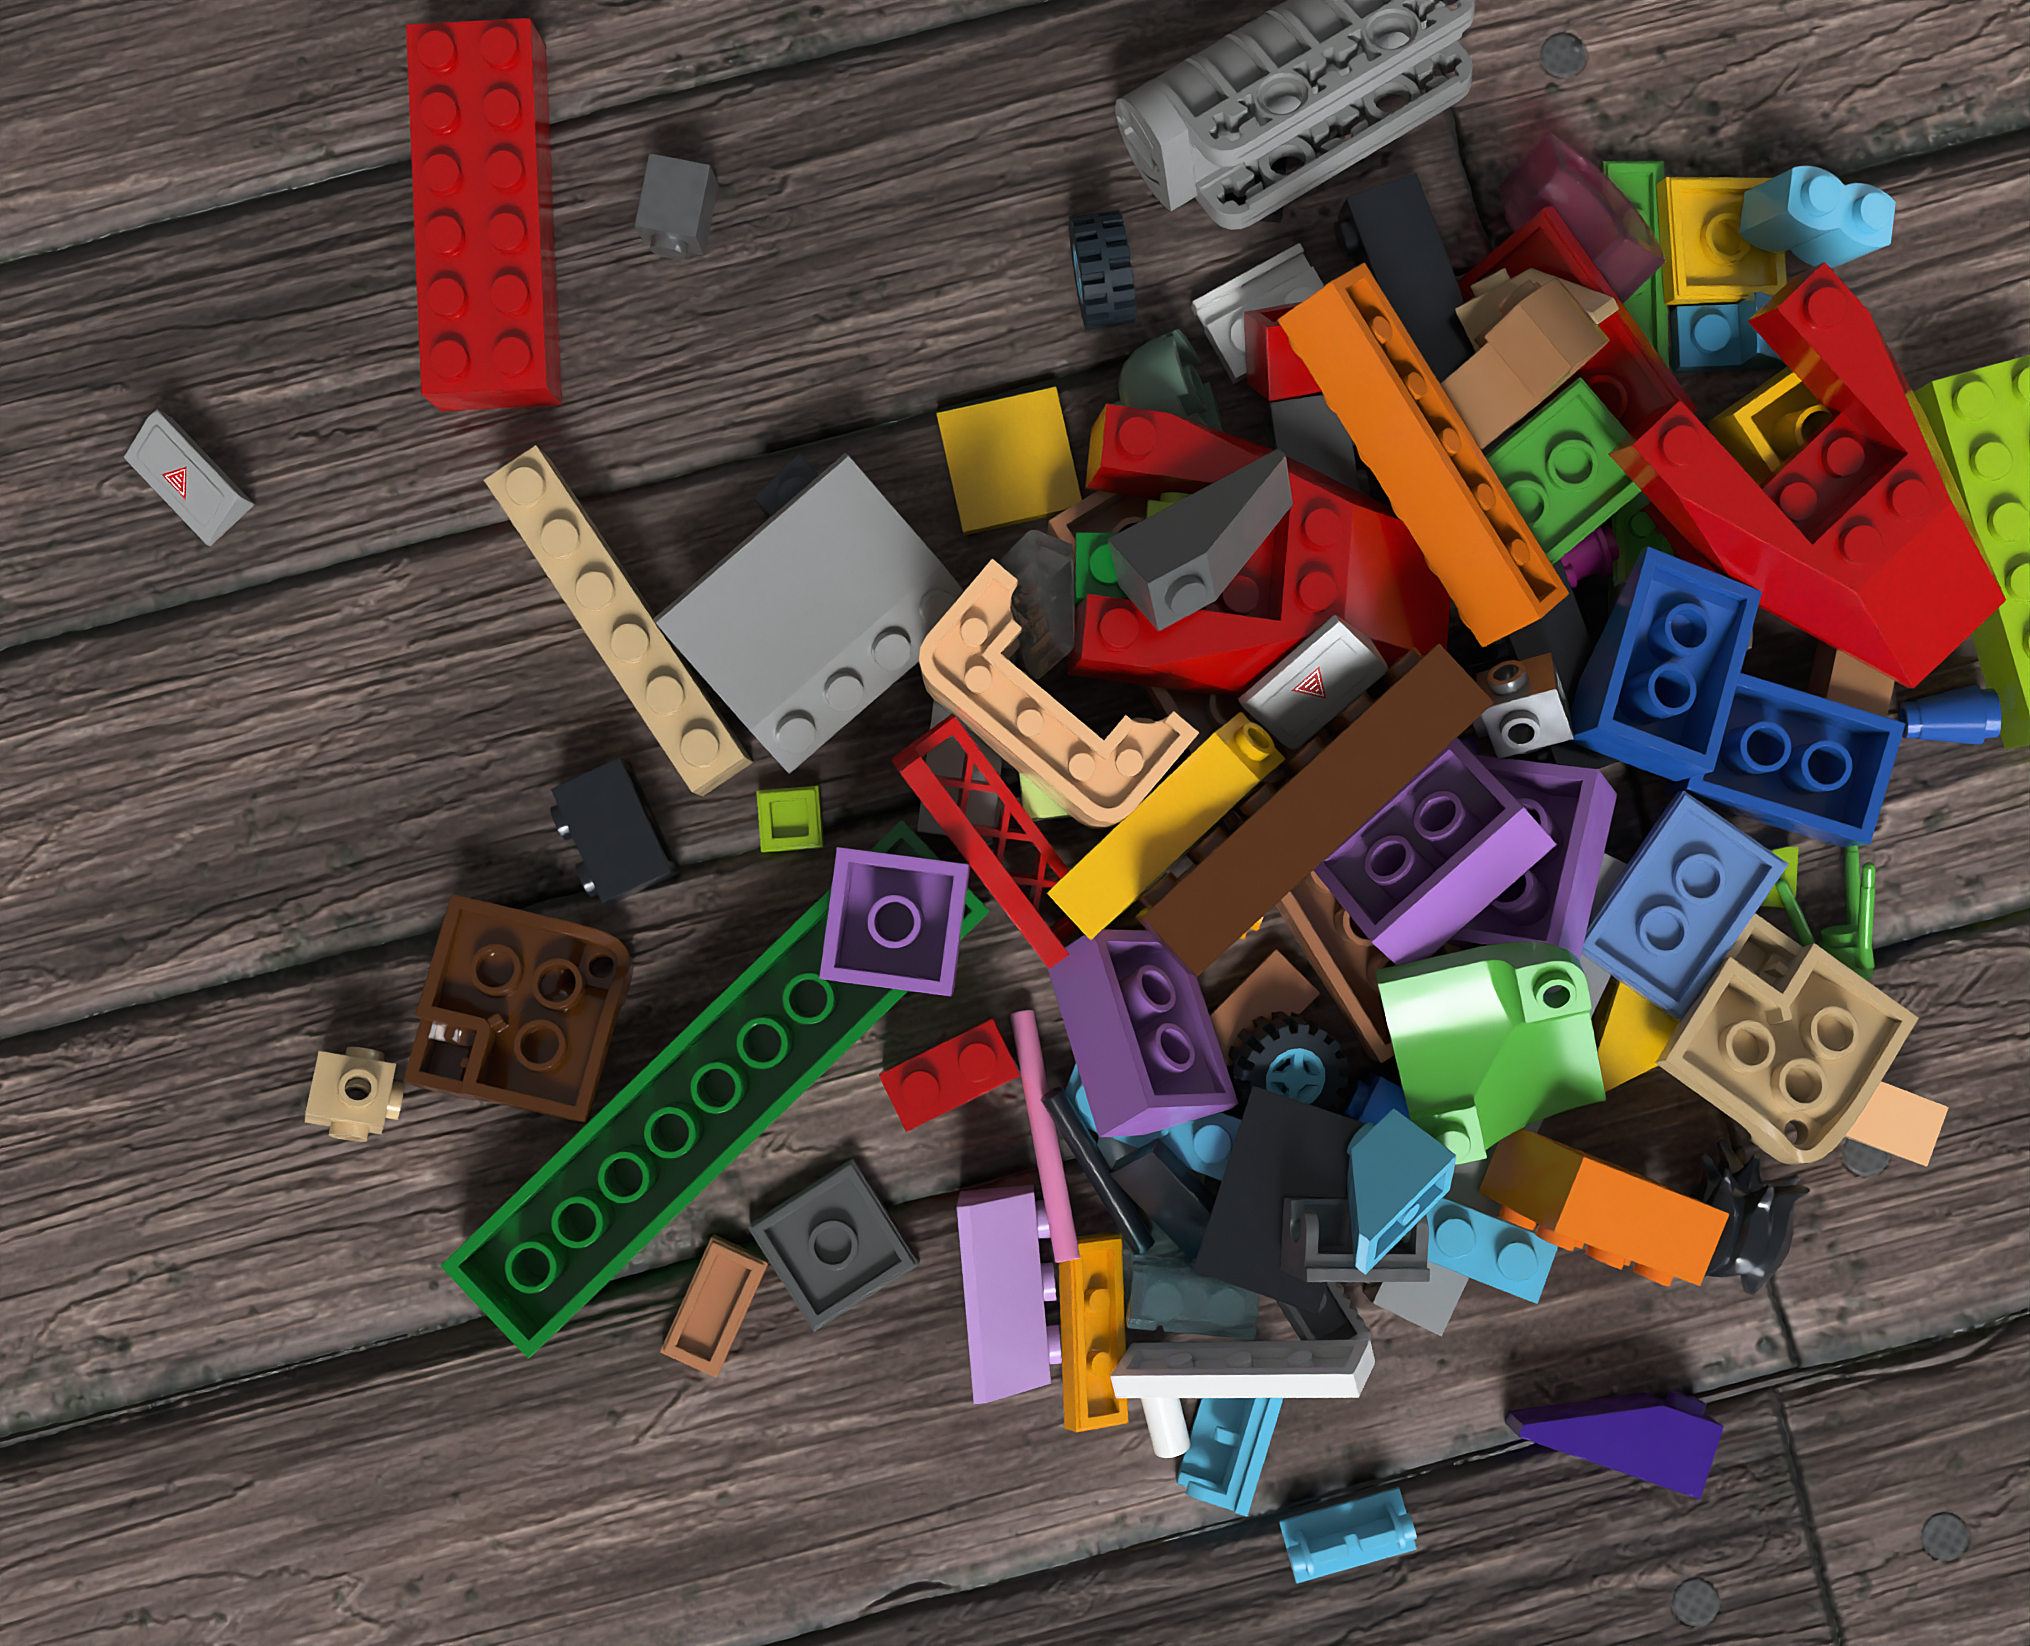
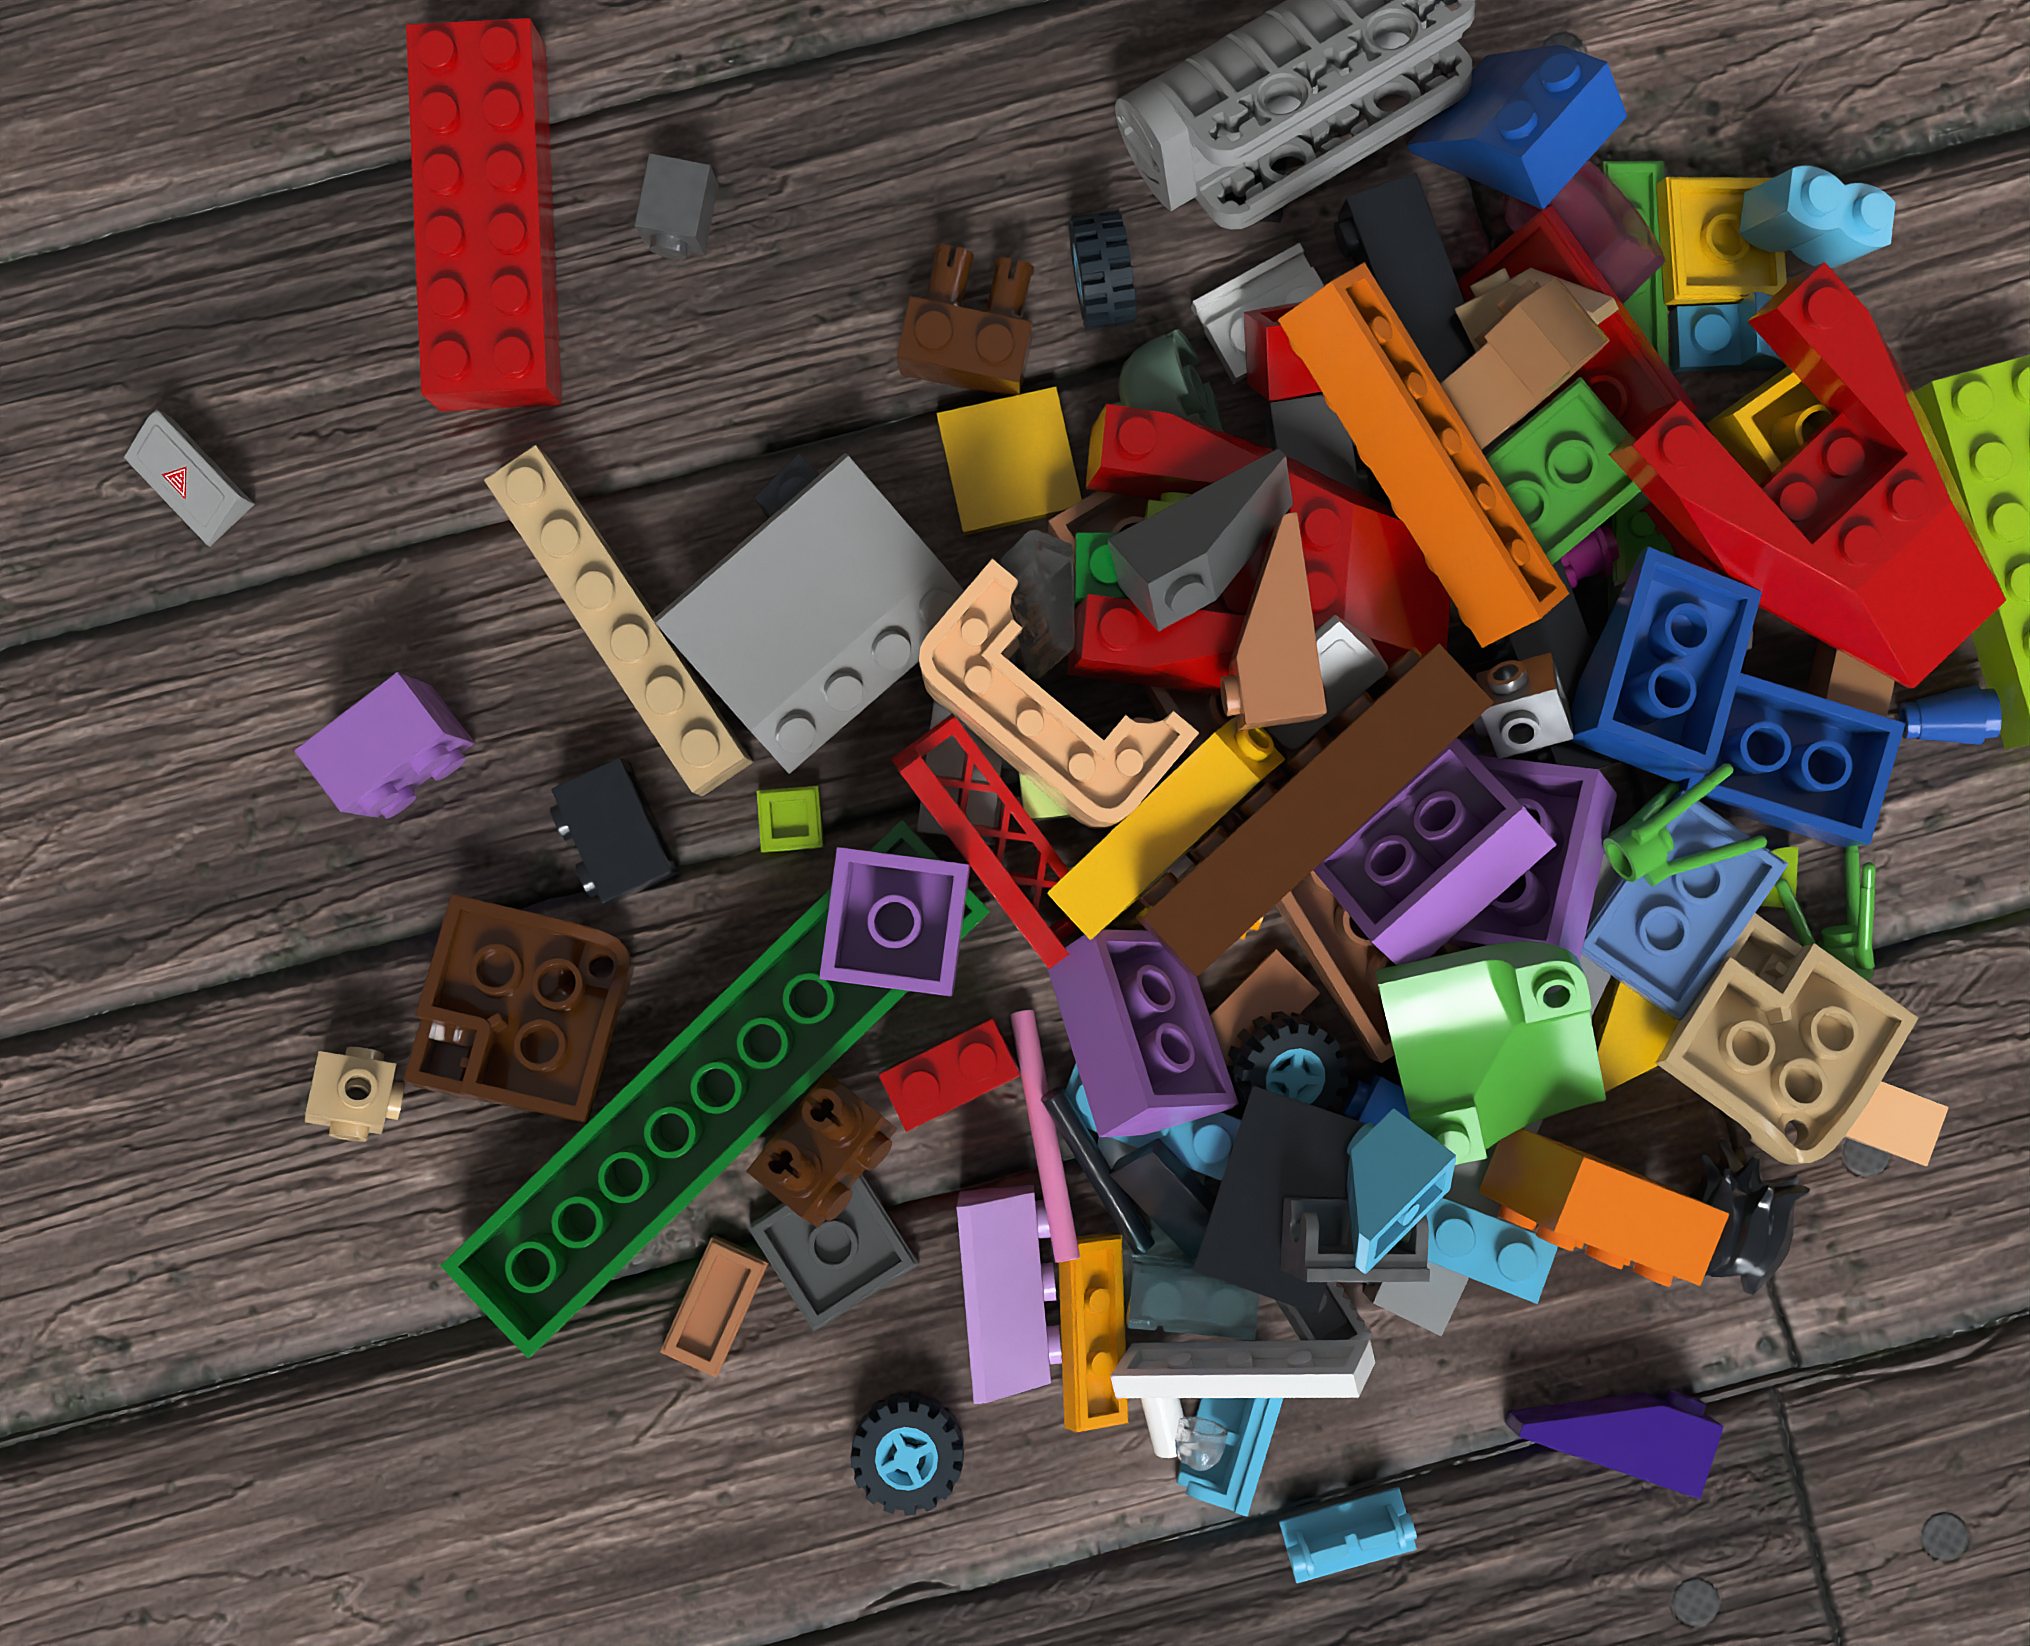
none -> medium lavender brick [294,672,475,819]
none -> reddish brown brick [746,1071,897,1228]
none -> black wheel [850,1391,964,1516]
none -> reddish brown brick [897,244,1034,398]
none -> clear hinge [1174,1416,1228,1471]
none -> nougat slope [1220,512,1327,731]
none -> blue slope [1406,44,1627,210]
none -> bright green plant [1603,763,1767,887]

